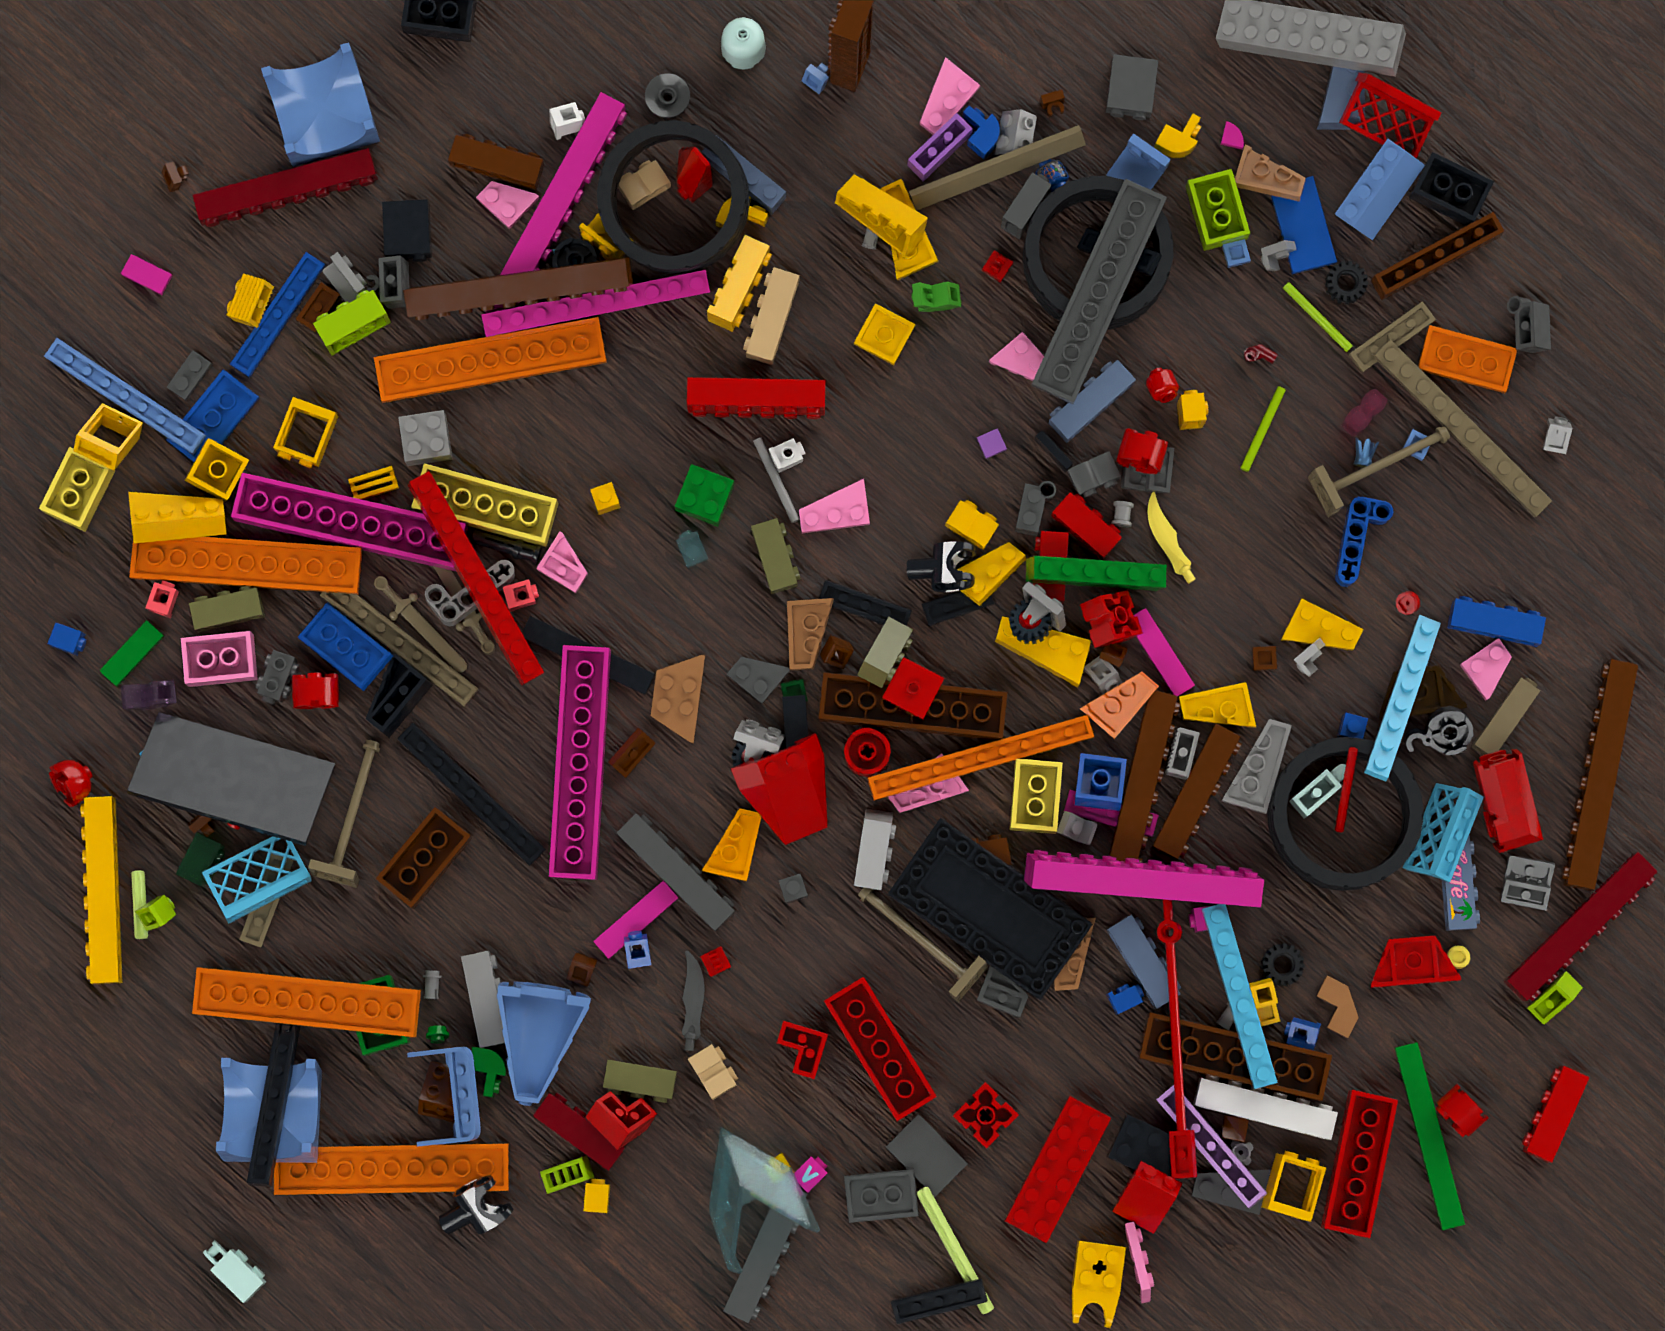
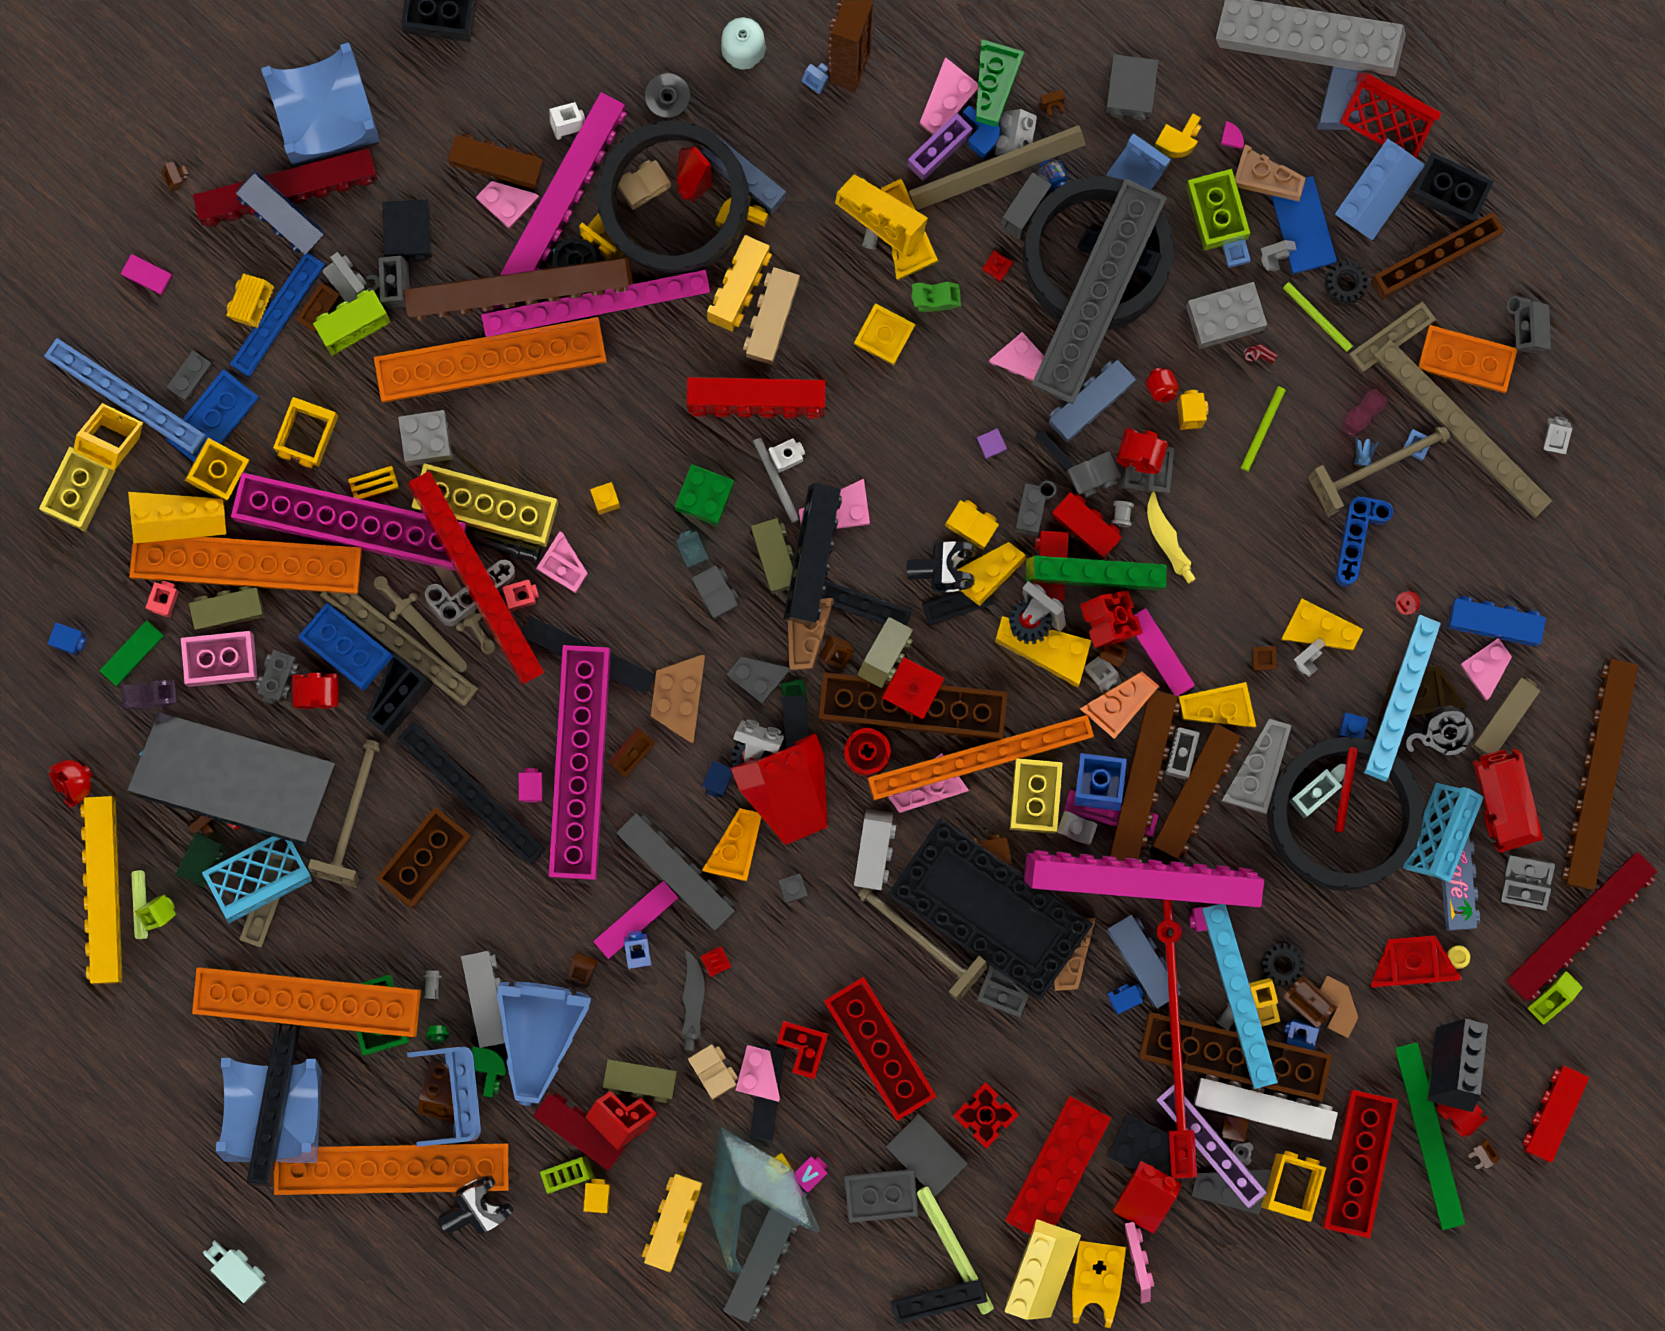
none -> brick [236,170,324,254]
none -> dark pink brick [519,768,543,802]
none -> yellow wedge [642,1174,703,1273]
none -> dark grey brick [692,565,740,620]
none -> dark blue brick [702,761,733,798]
none -> bright pink wing [736,1045,780,1102]
none -> black tile [750,1046,785,1142]
none -> black brick [783,483,842,625]
none -> green wing [976,39,1024,127]
none -> light yellow slope [1005,1219,1081,1320]
none -> light grey brick [1186,282,1267,349]
none -> reddish brown hinge [1283,975,1338,1028]
none -> black slope [1427,1018,1488,1112]
none -> reddish brown tile [1468,1139,1500,1169]

